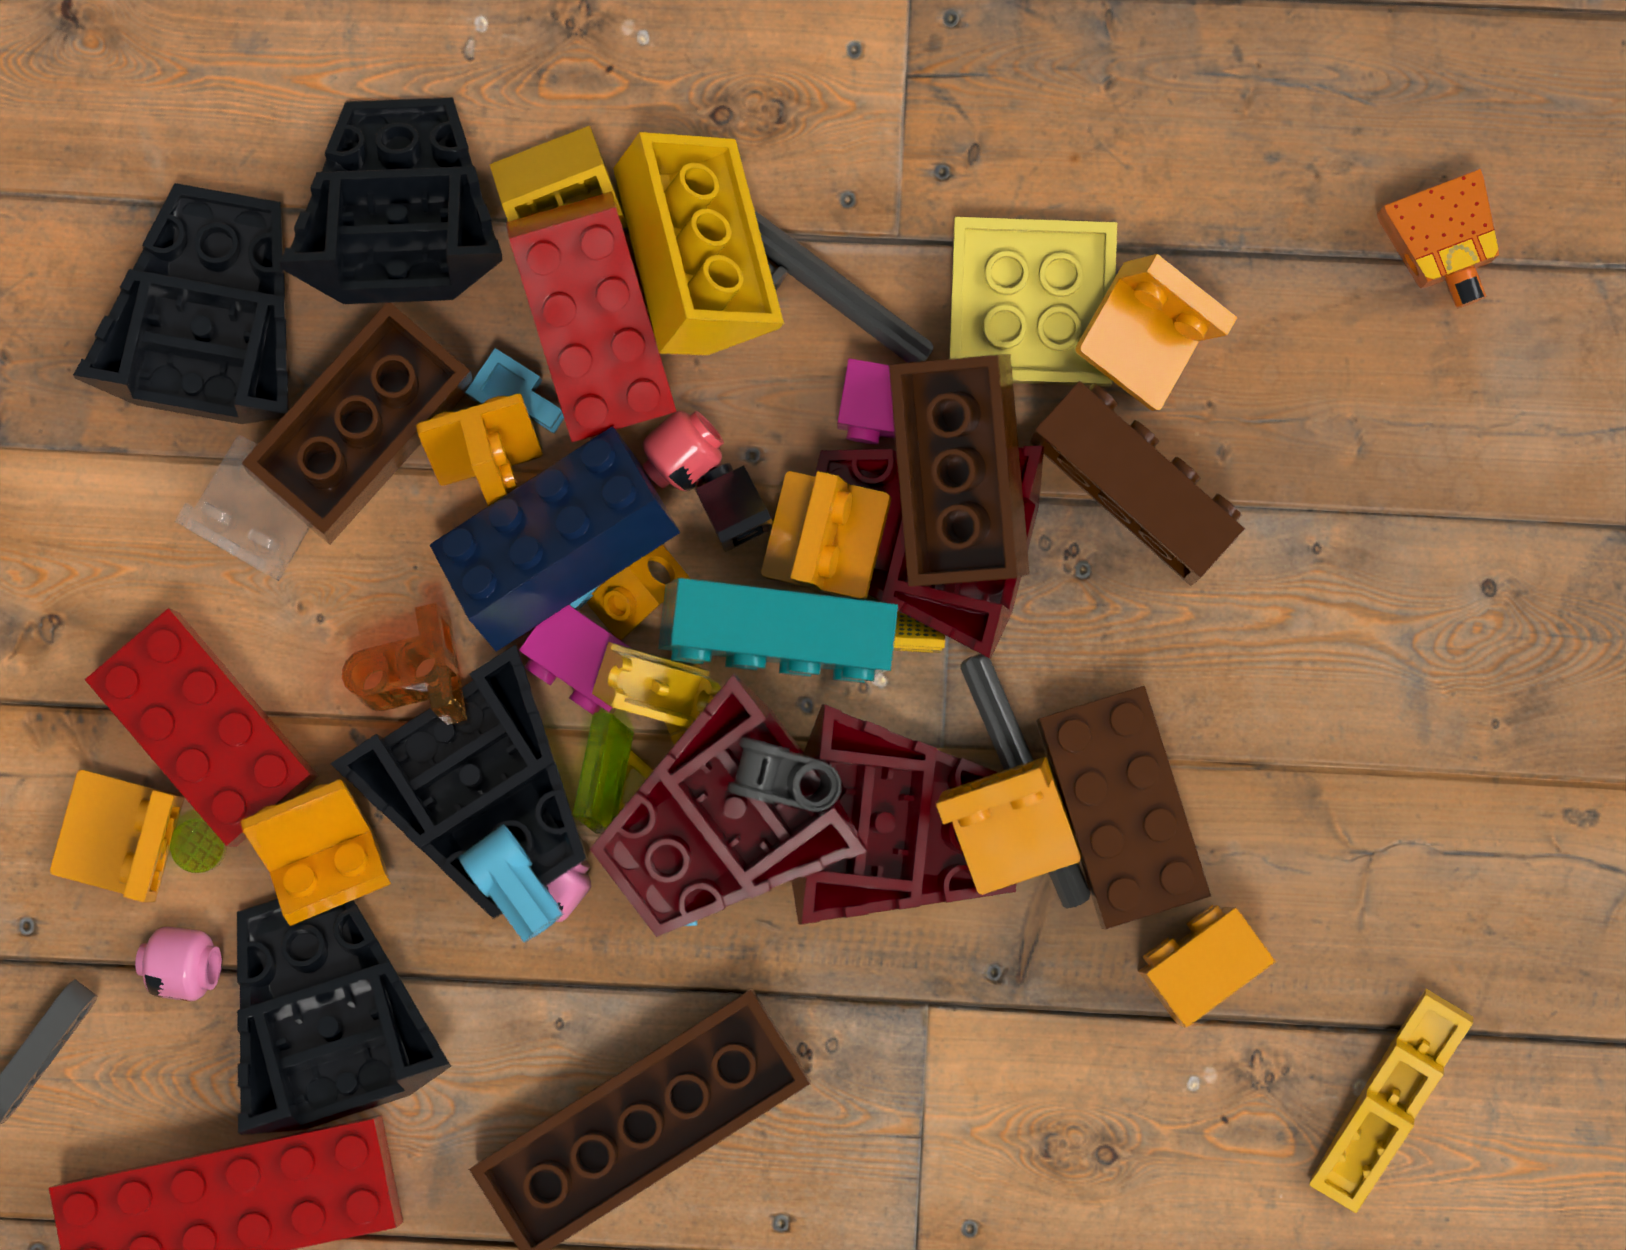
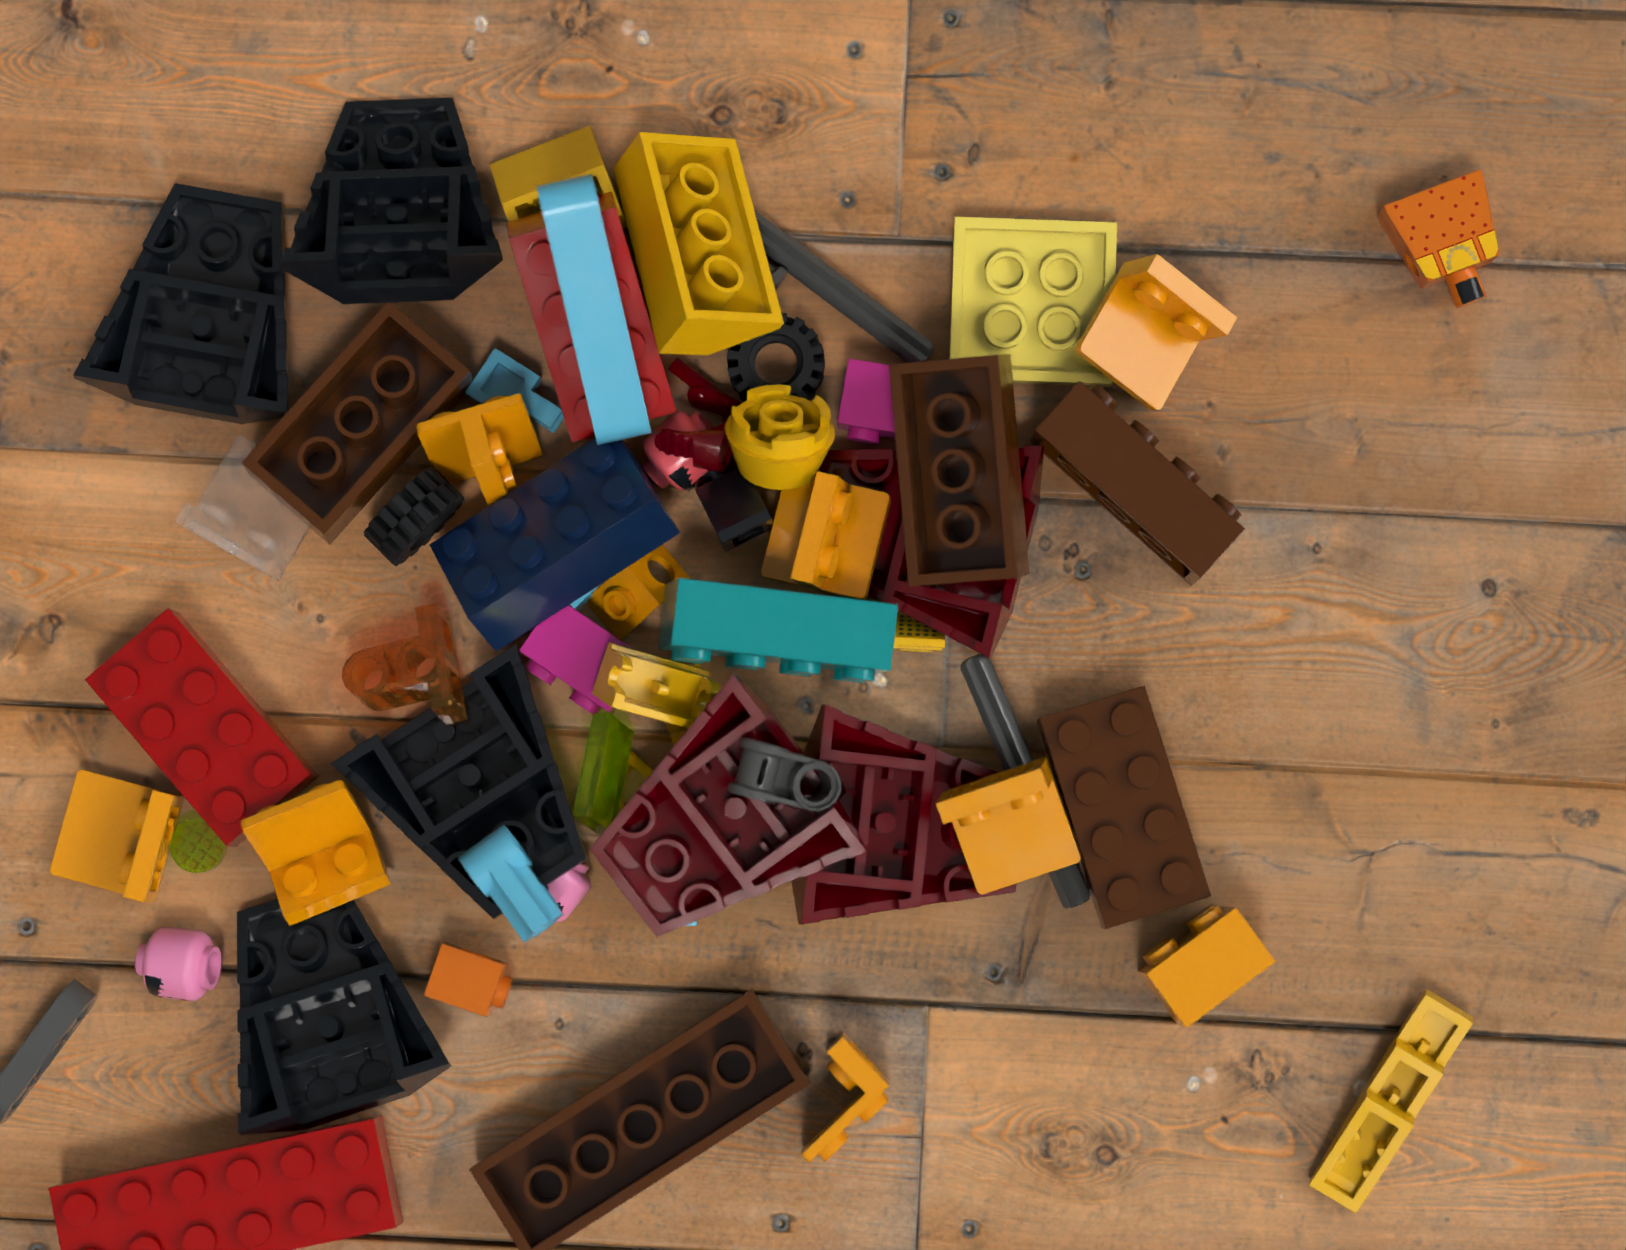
none -> black tyre [364,466,465,566]
none -> orange brick [424,942,513,1017]
none -> medium azure beam [537,174,651,445]
none -> dark red helmet [654,357,742,472]
none -> yellow cone [725,384,835,490]
none -> black tyre [727,313,825,402]
none -> light orange bracket [801,1032,889,1163]

